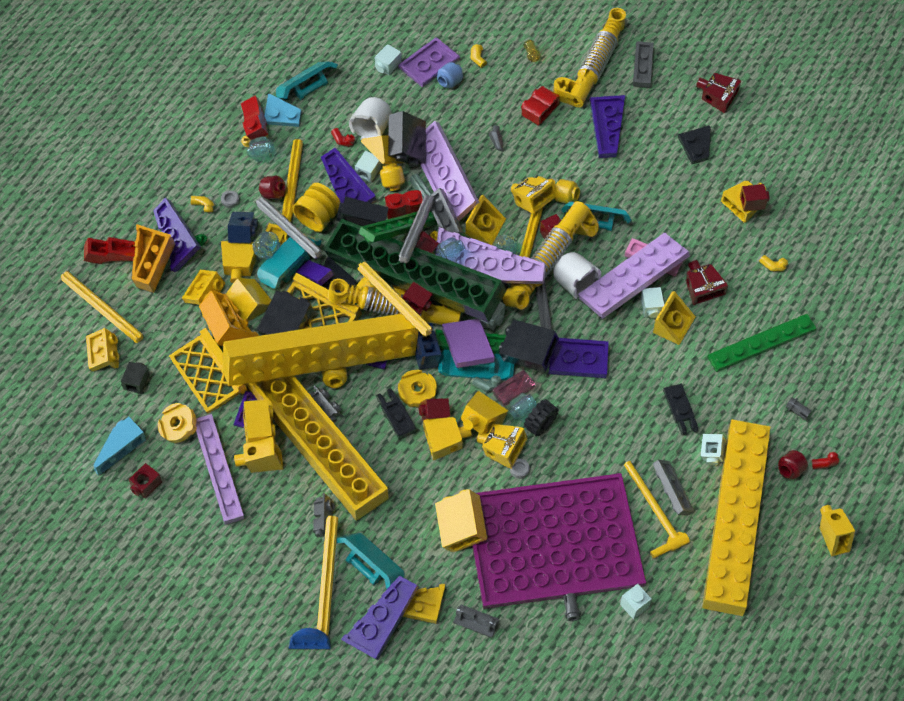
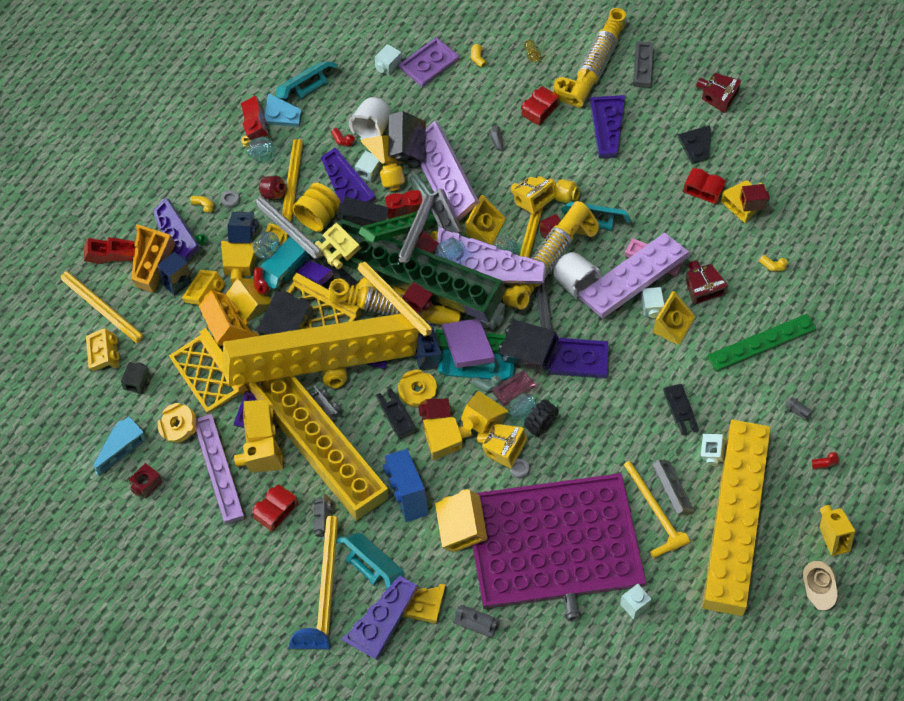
medium blue head [437,62,463,88] -> none
dark red head [778,450,808,479] -> none
none -> brick [157,252,191,296]
none -> red brick [252,484,298,532]
none -> red arm [254,267,269,295]
none -> light yellow plate [315,223,361,269]
none -> blue wedge [383,449,429,522]
none -> red brick [683,168,726,204]
none -> tan piece [803,561,838,610]

